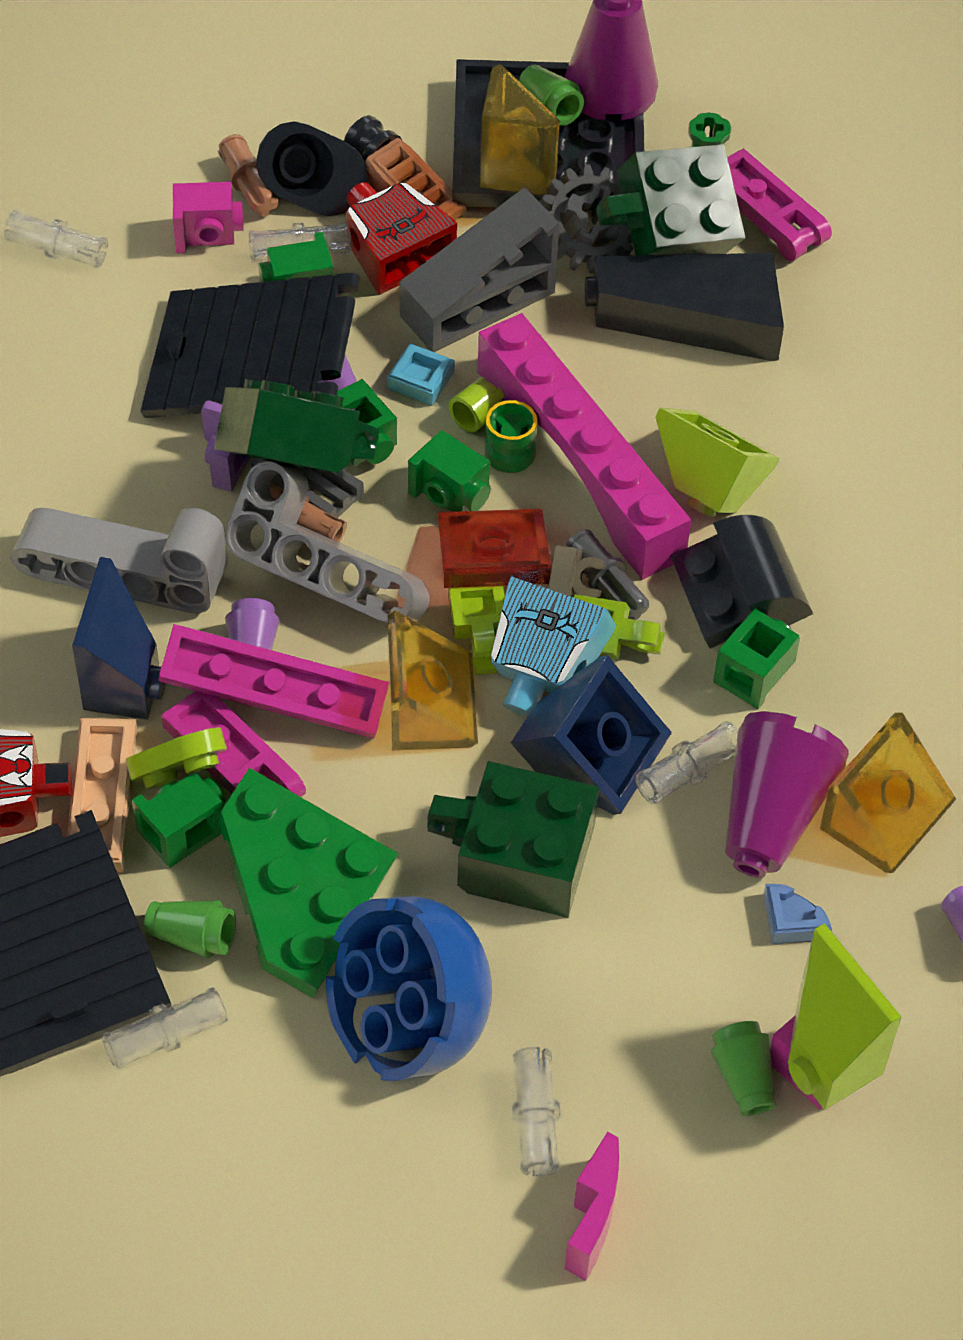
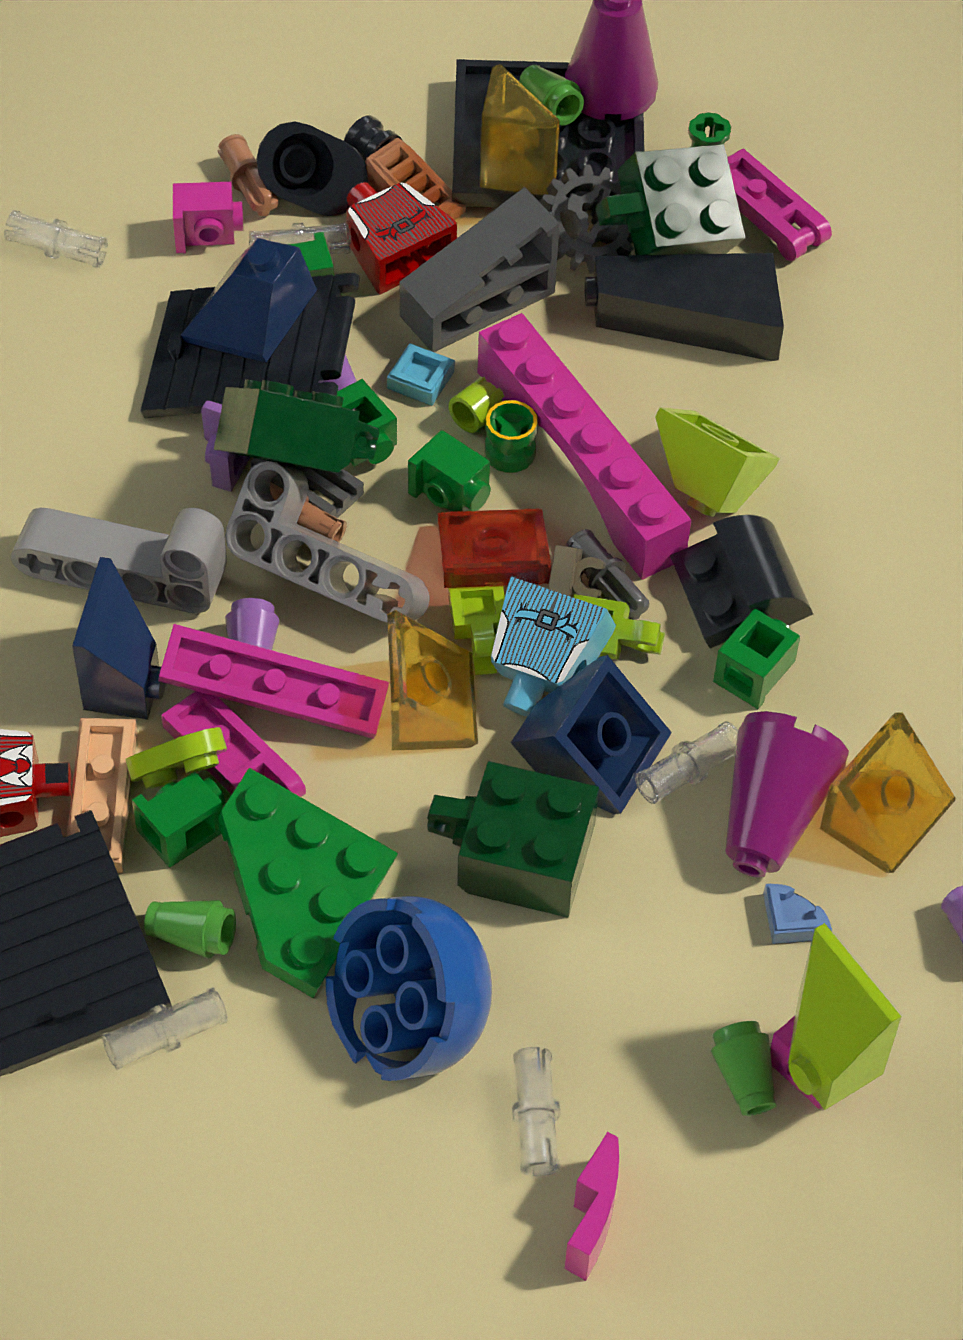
none -> dark blue slope [181,238,317,363]

